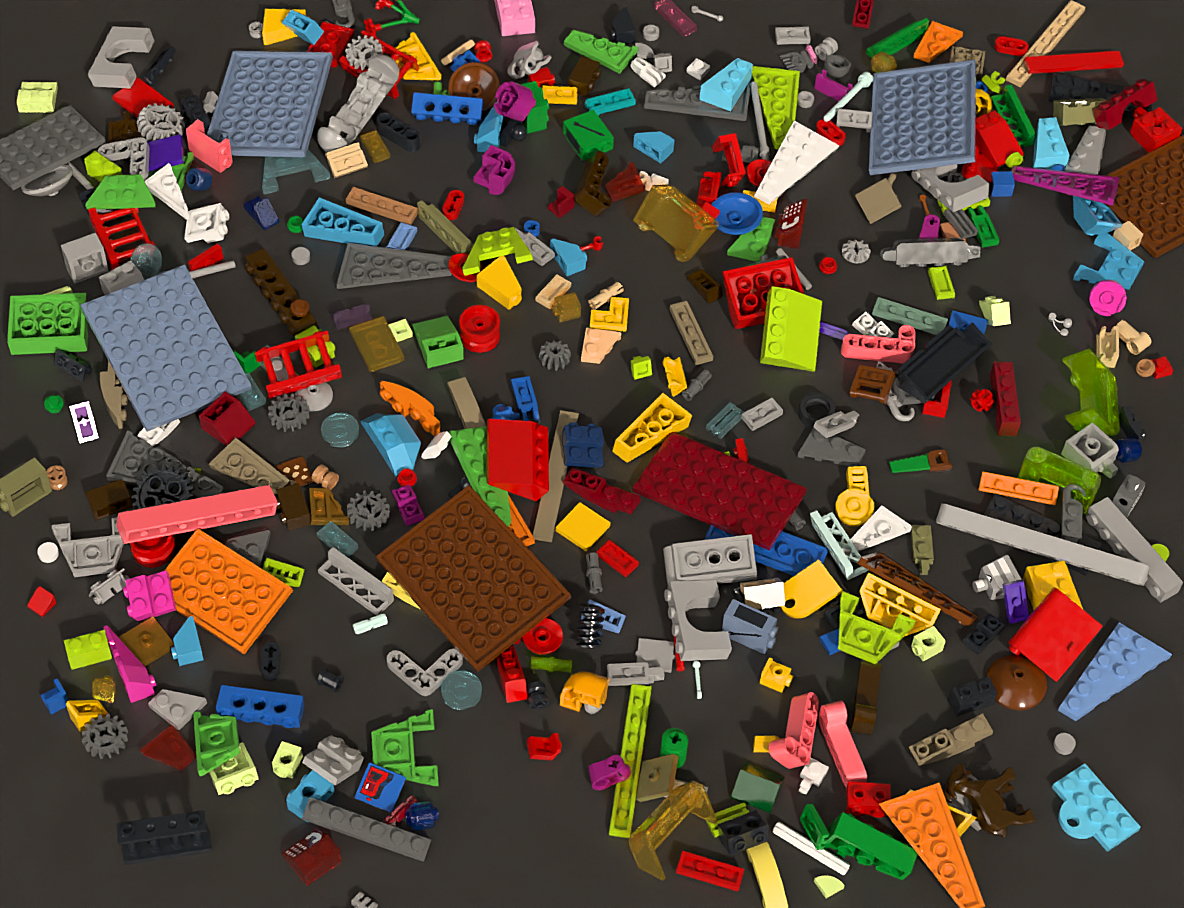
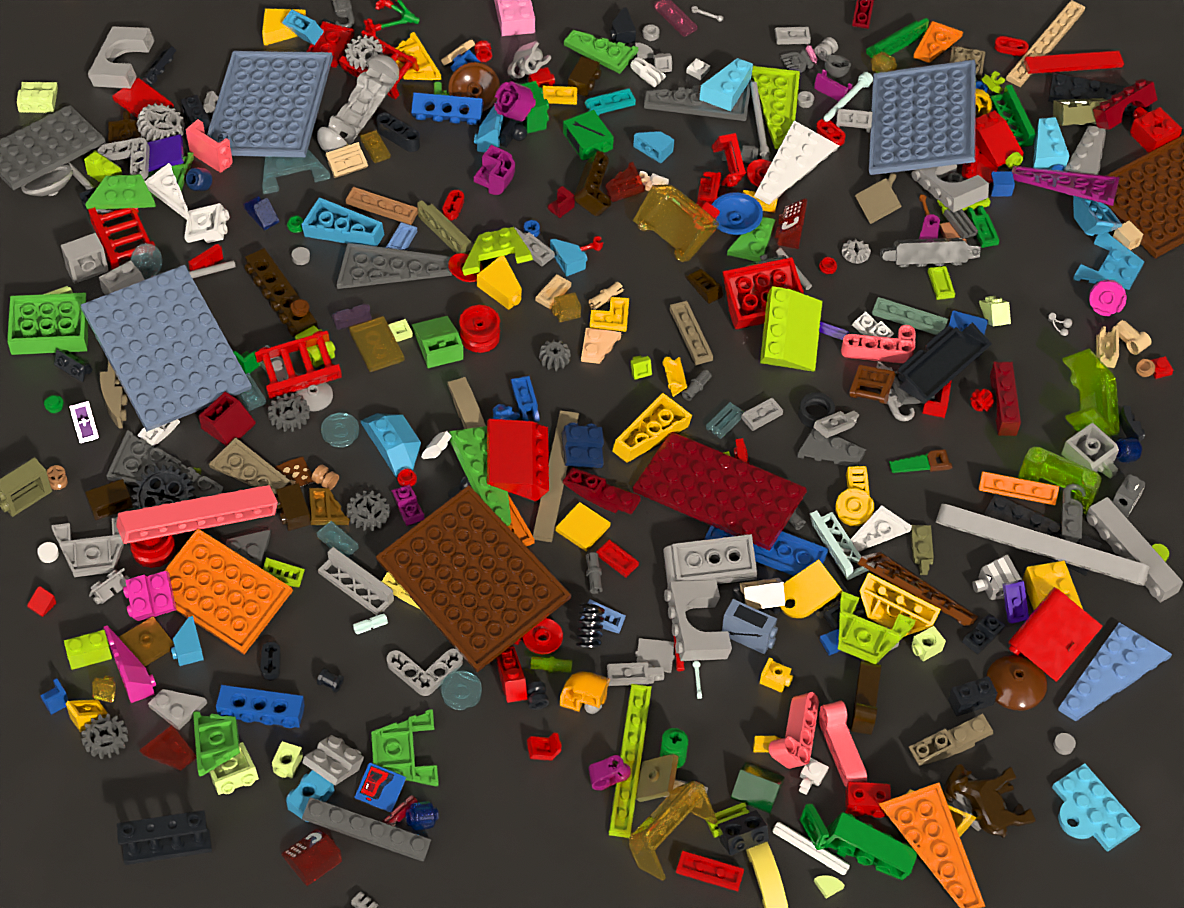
light grey bush [249,22,263,38] -> none
orange slope [380,381,440,437] -> none

